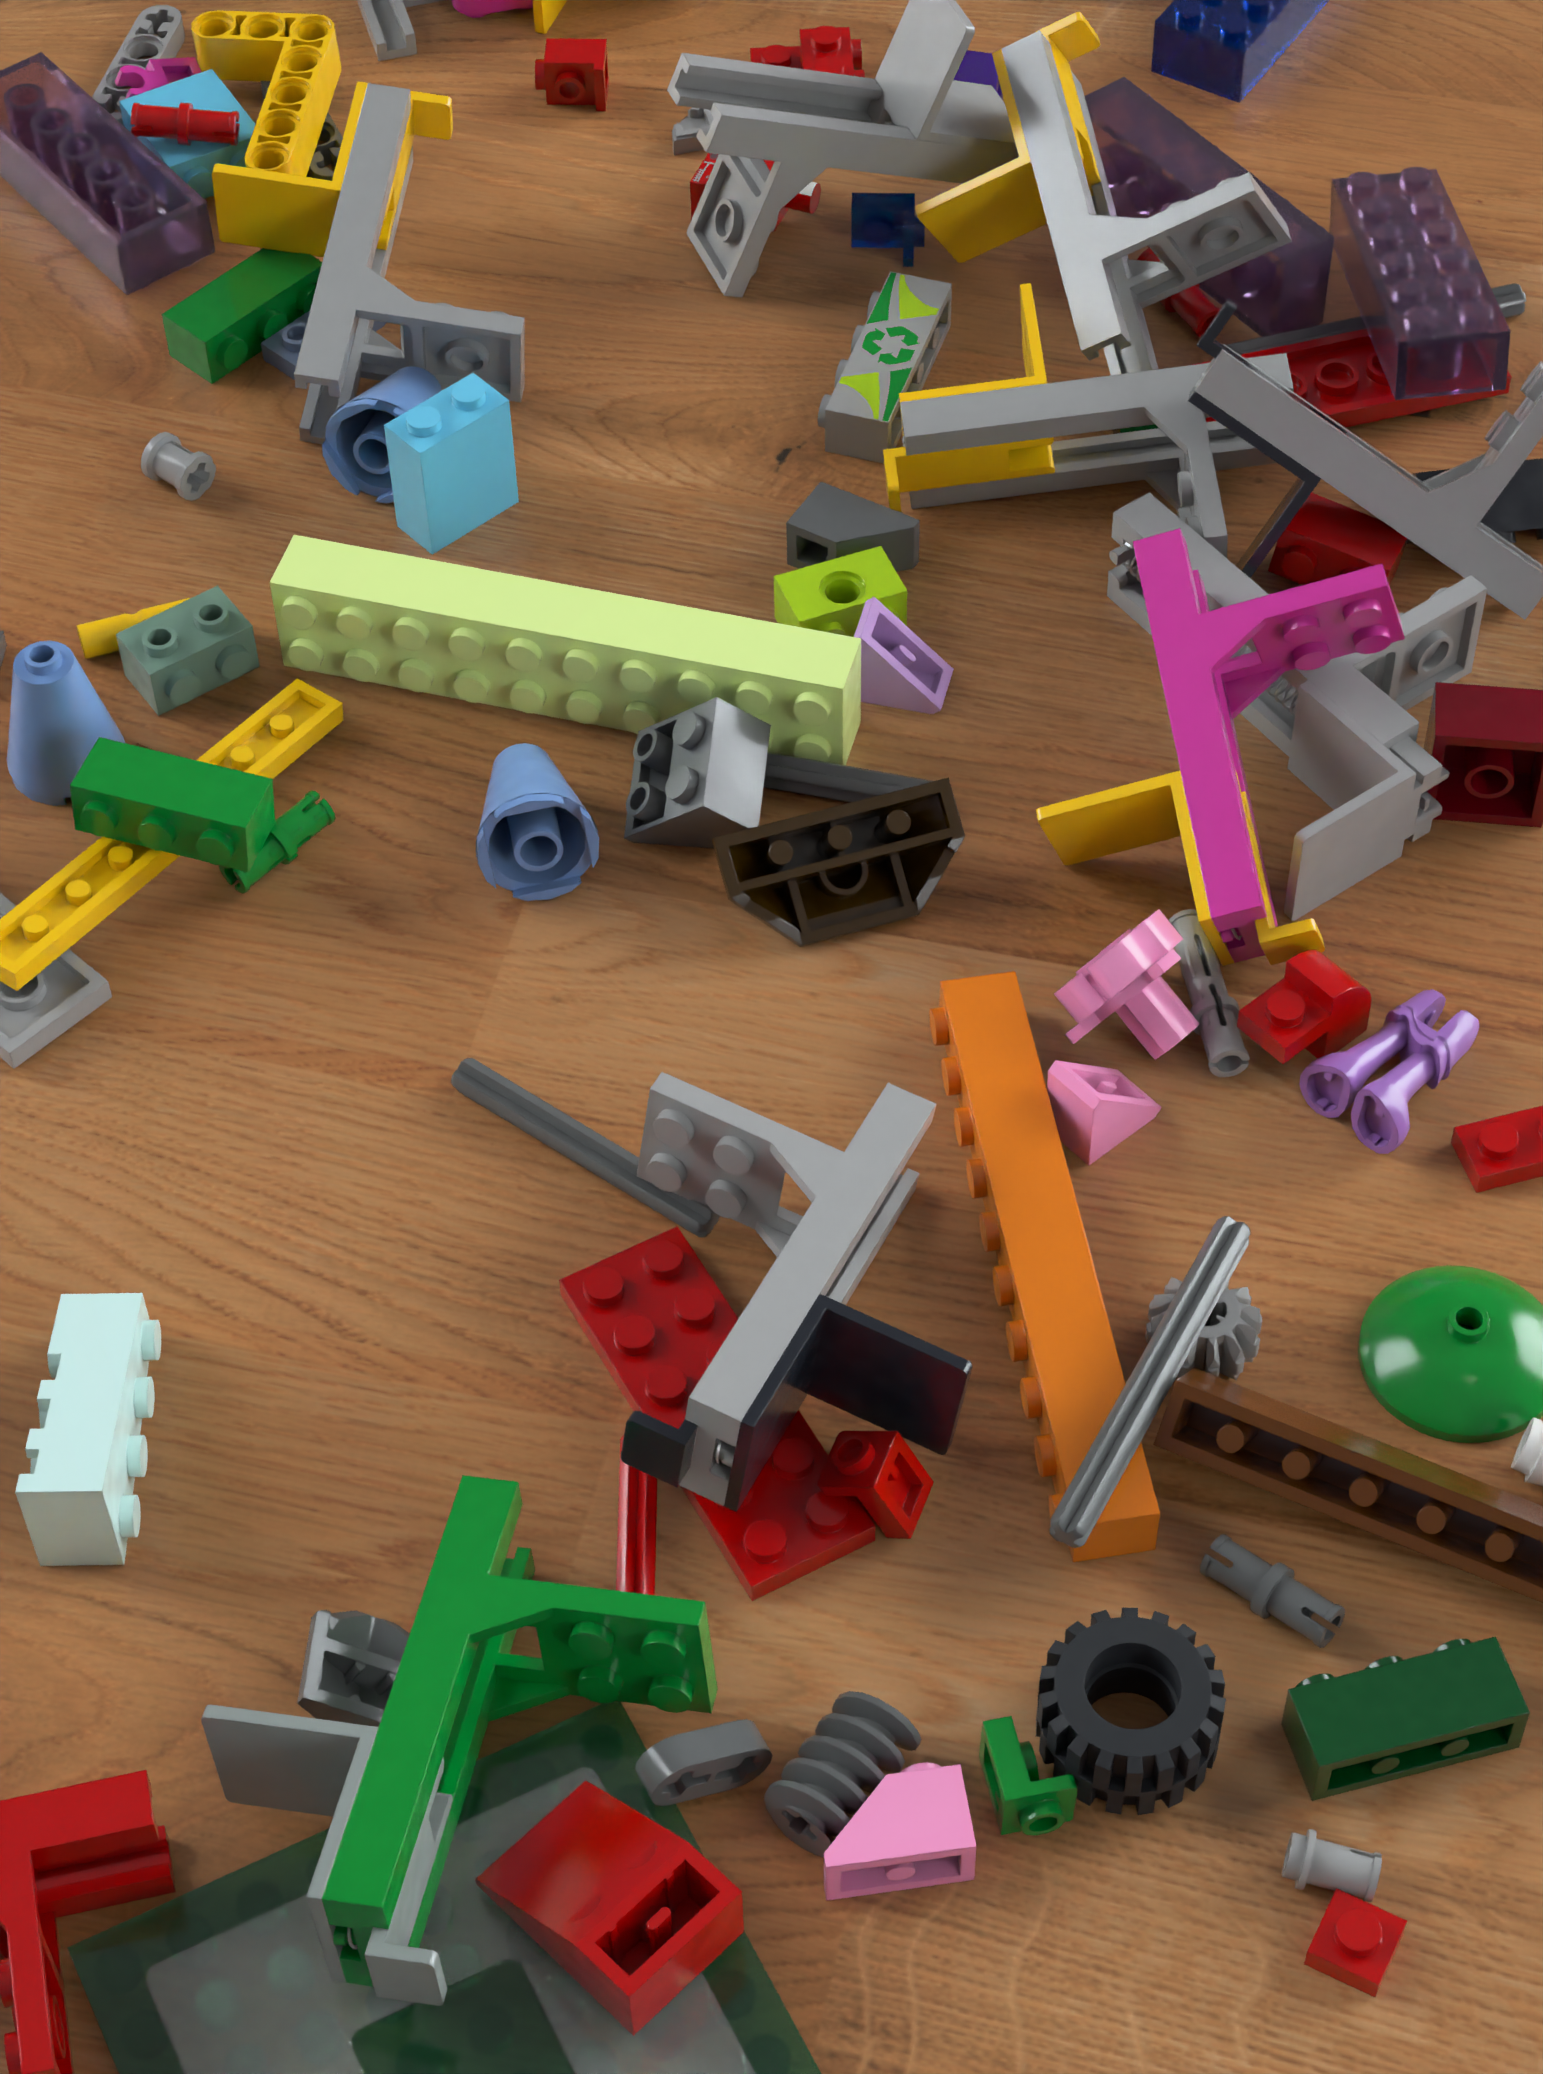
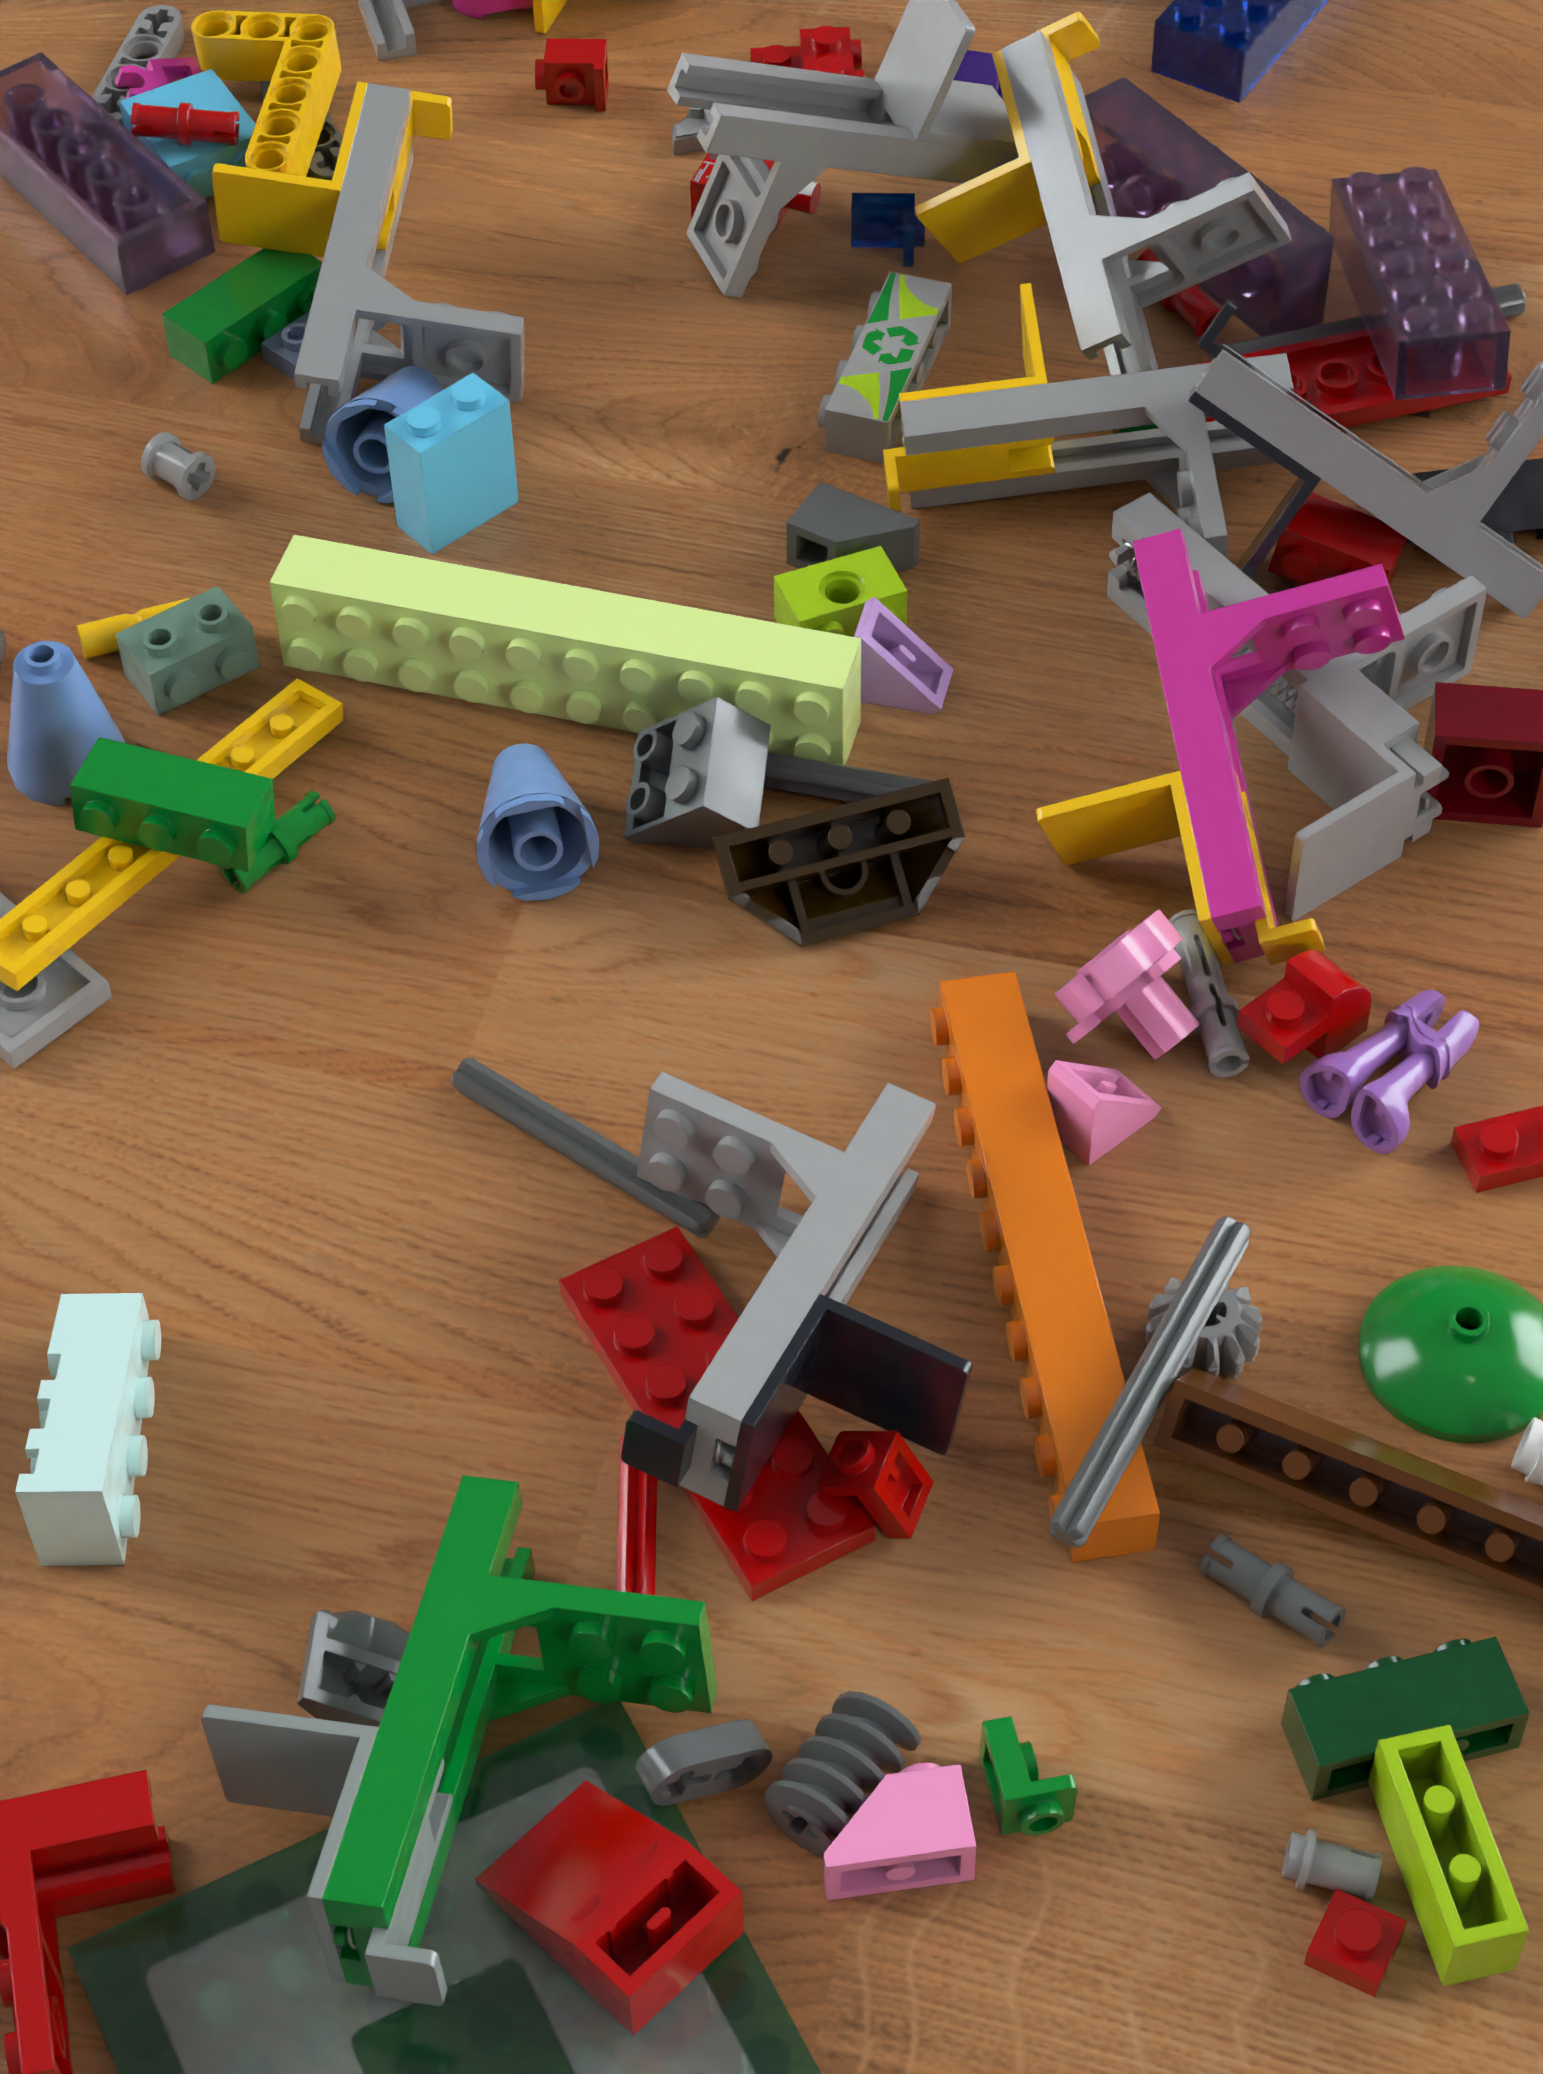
black tyre [1036,1607,1226,1815] -> none
none -> lime brick [1368,1725,1529,1986]

